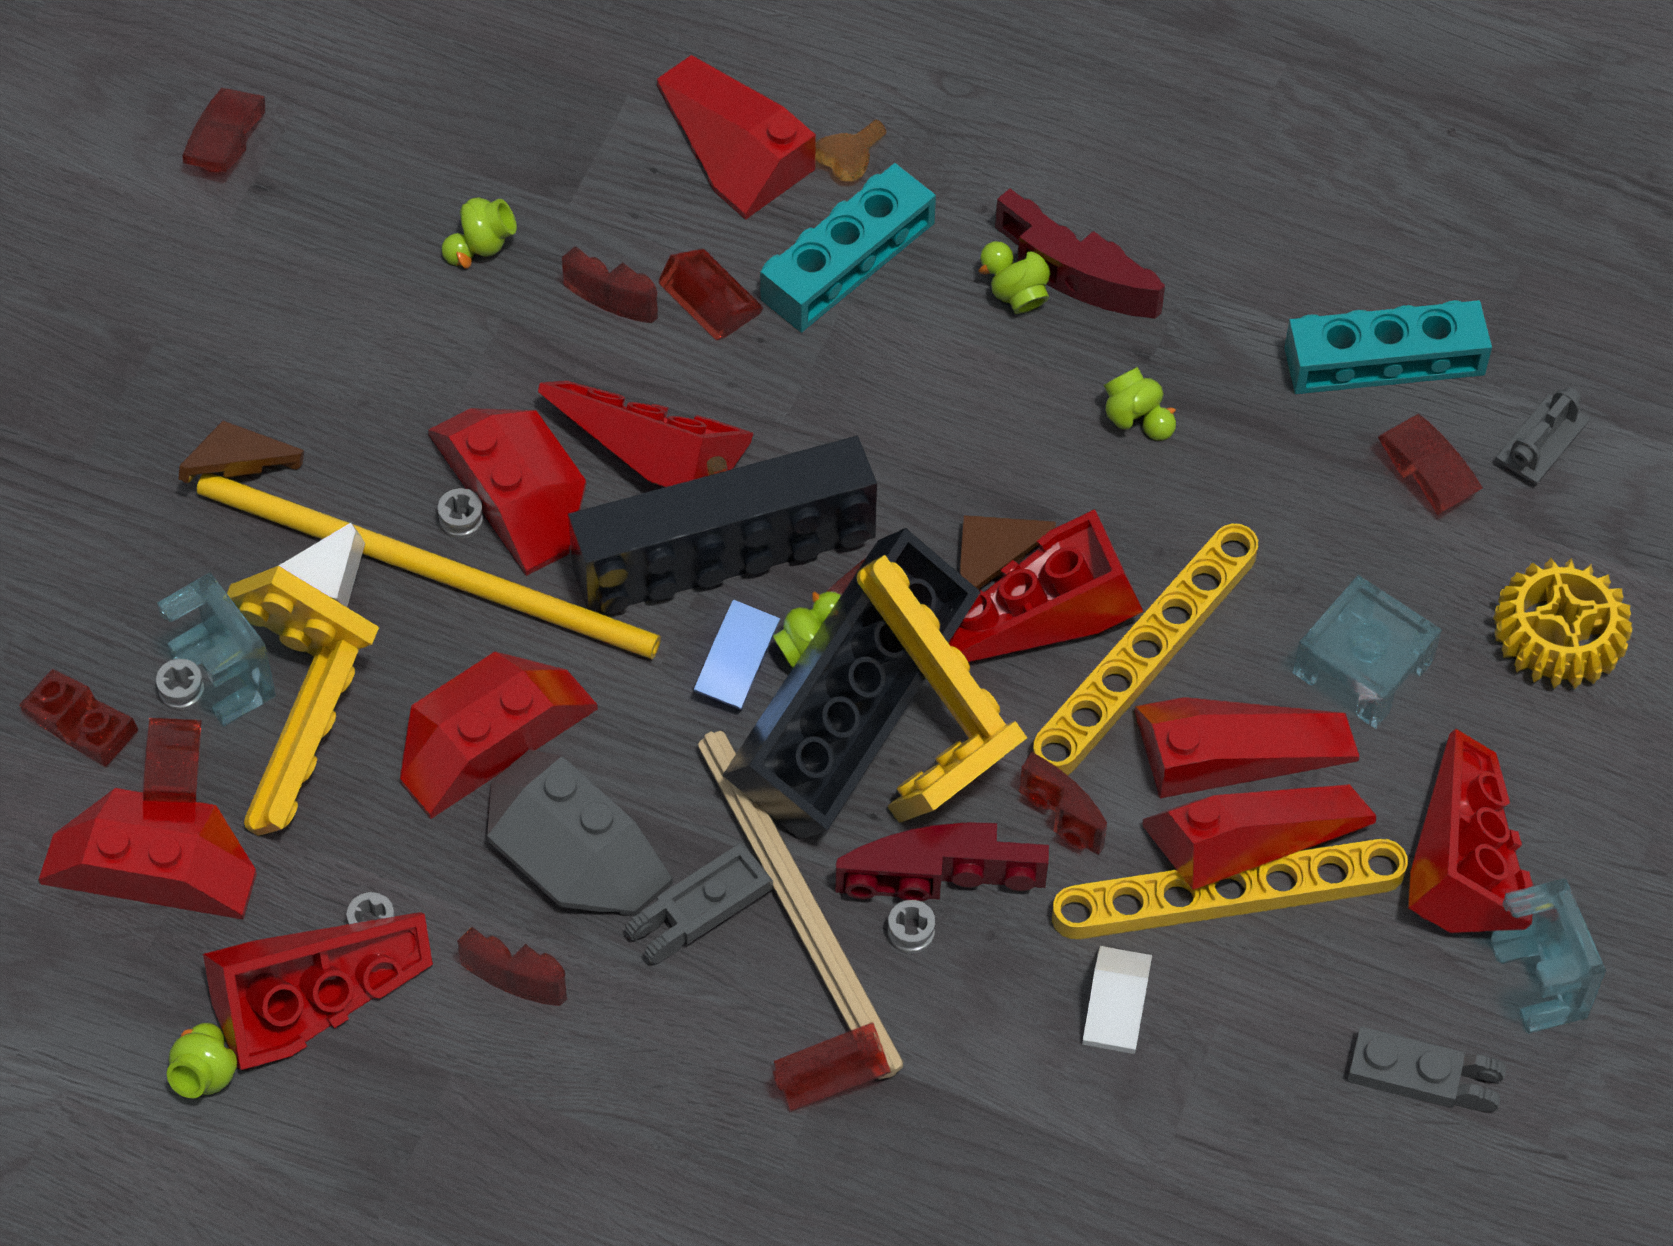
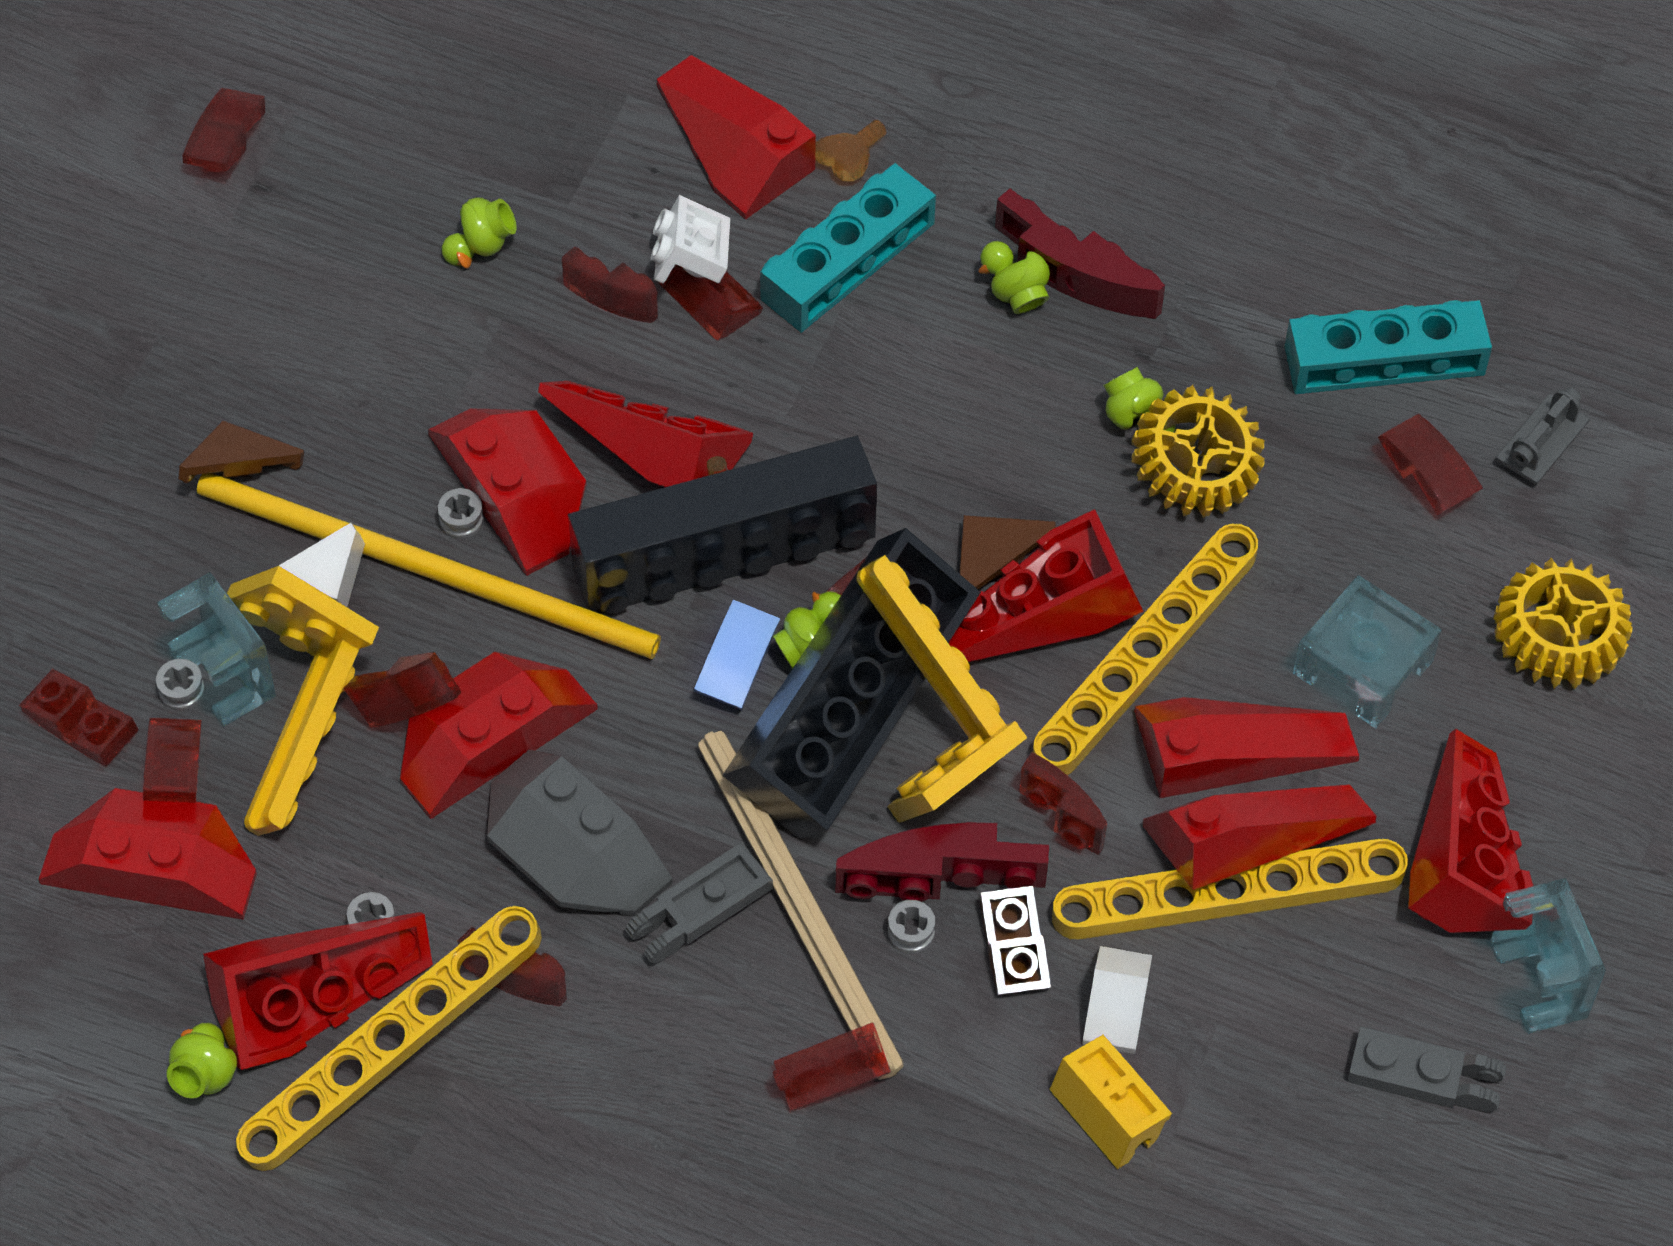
none -> yellow beam [236,906,542,1171]
none -> clear red slope [343,652,462,728]
none -> white bracket [651,195,730,284]
none -> slope [979,886,1051,996]
none -> yellow hinge [1050,1034,1172,1169]
none -> yellow gear [1131,385,1265,518]

